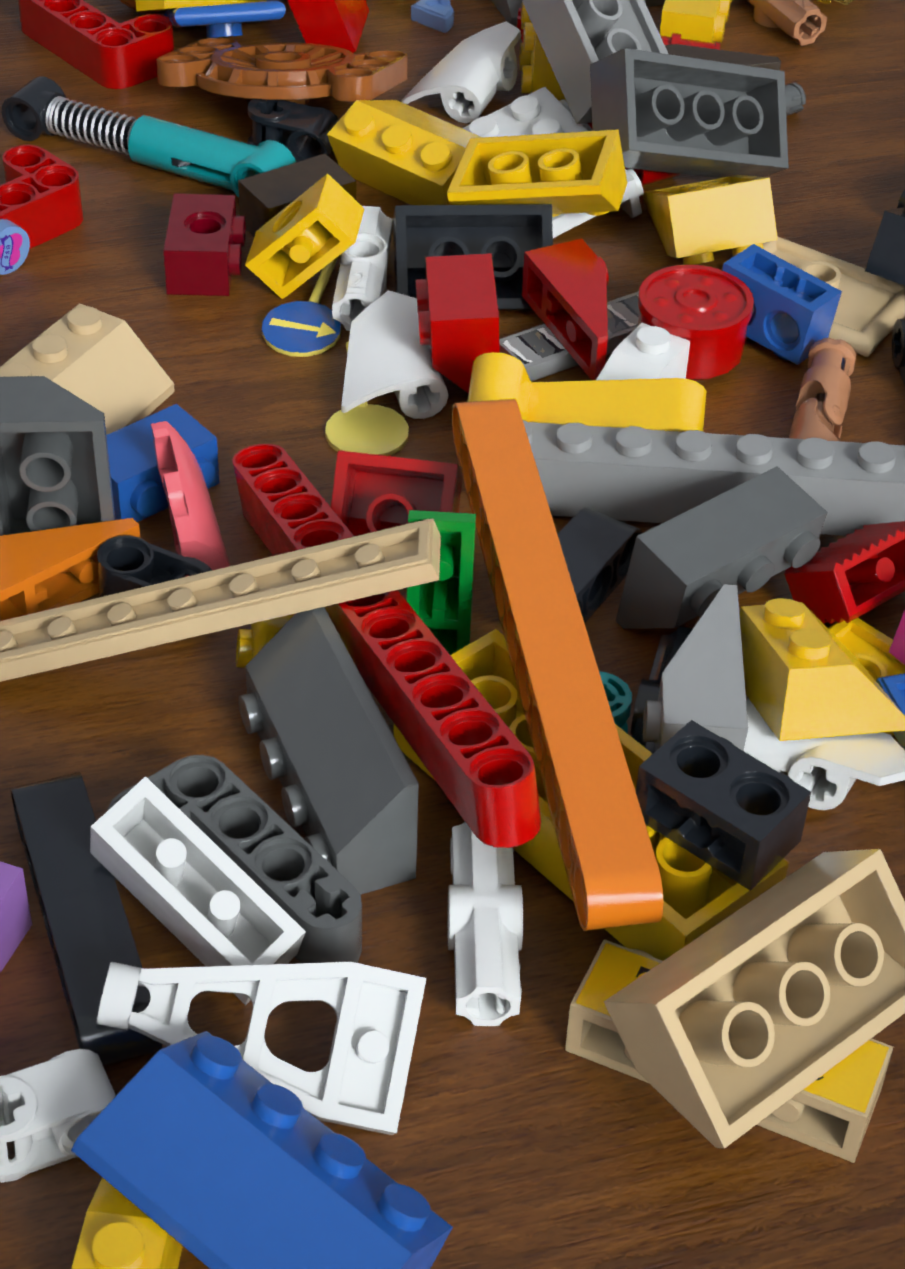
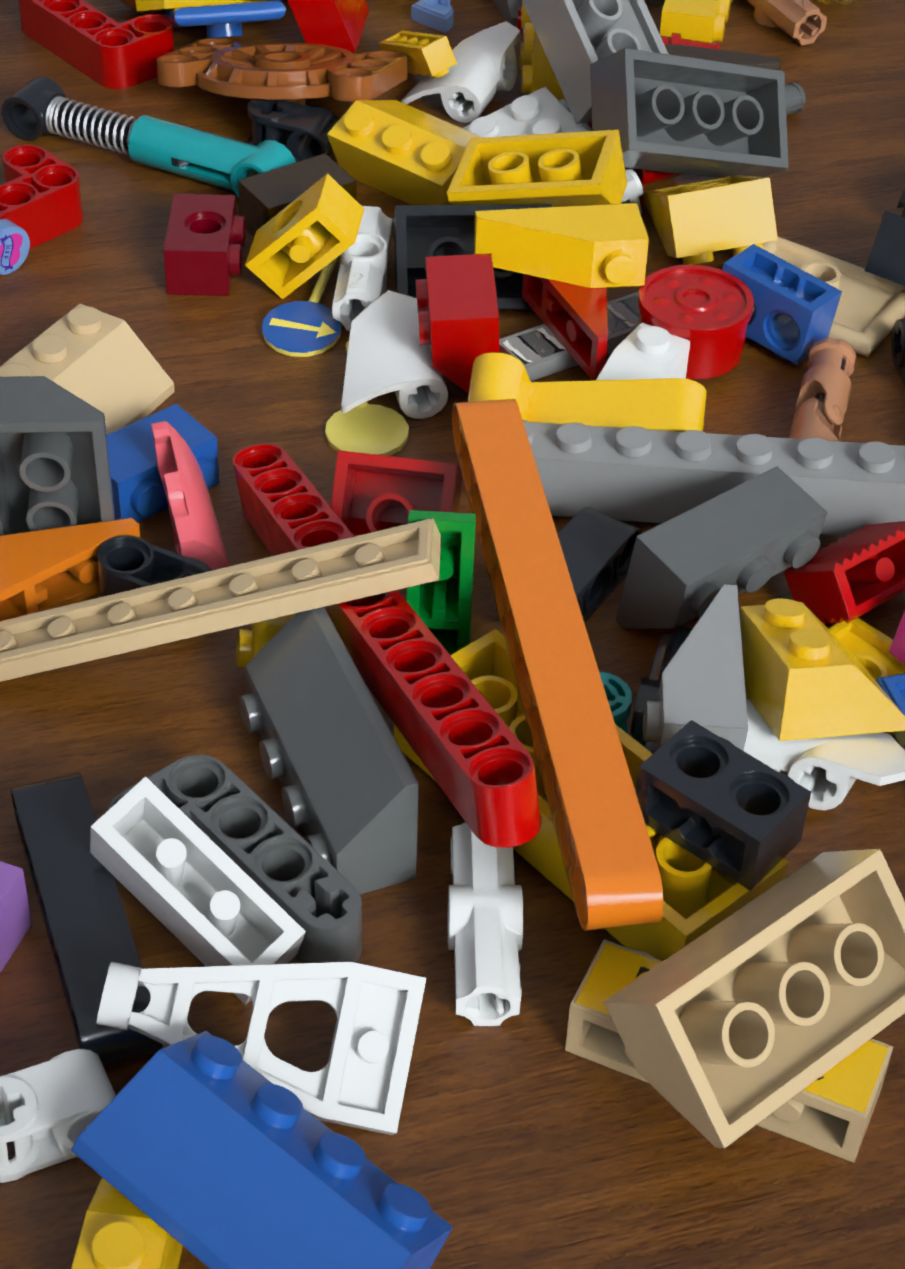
none -> yellow piece [379,31,457,78]
none -> yellow slope [474,203,649,288]

